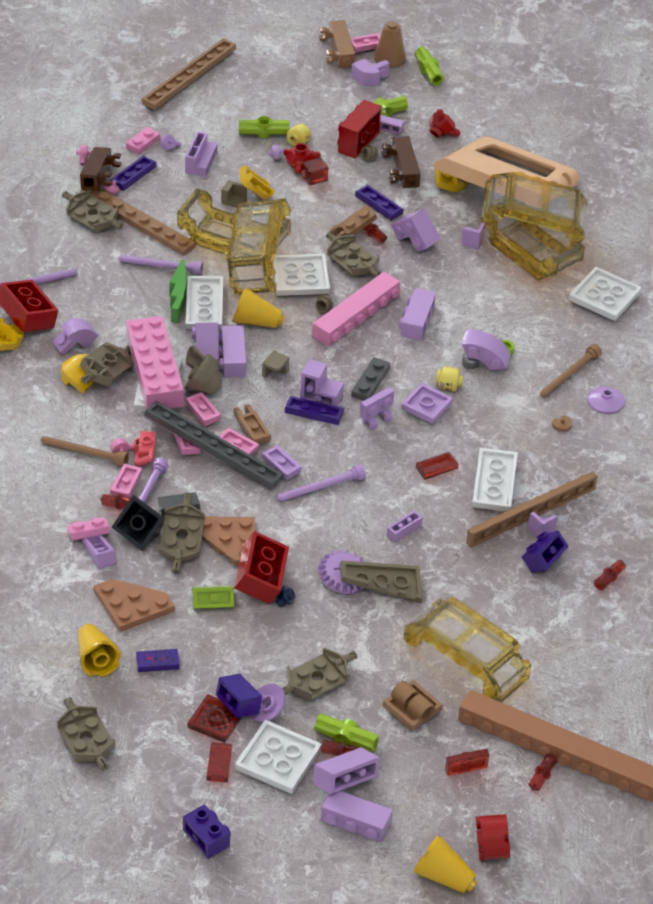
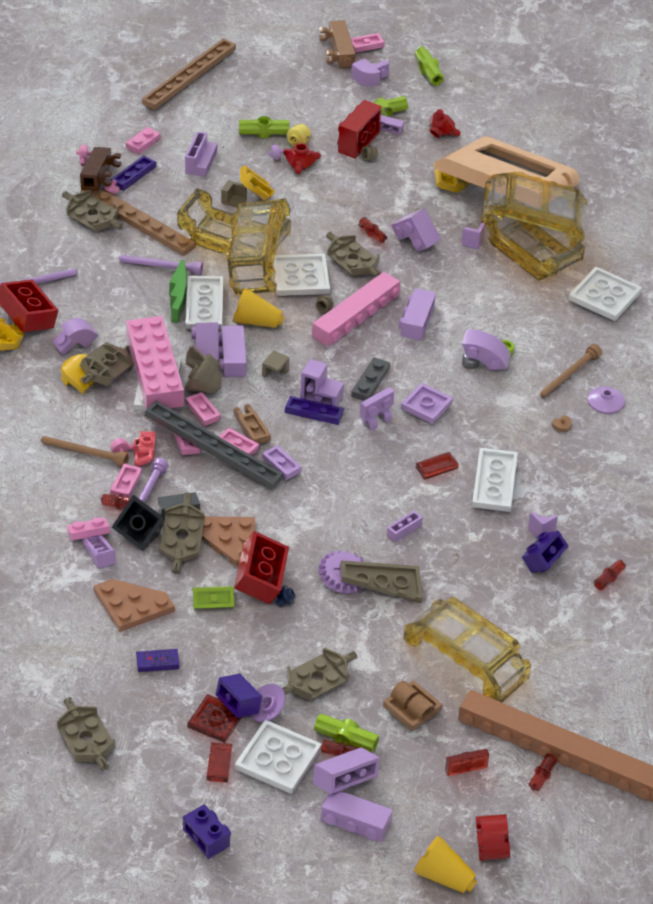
yellow cone [78,624,121,677] -> none
lavender piece [160,135,181,151] -> none
lavender piece [277,464,366,502] -> none
clear red brick [301,158,329,186] -> none
medium nougat hinge [329,205,377,237] -> none
dark purple tile [355,184,404,221] -> none
medium nougat cone [374,21,406,68] -> none
reddish brown brick [382,136,420,188] -> none
light yellow head [435,366,464,392] -> none
medium nougat plate [466,471,598,548] -> none

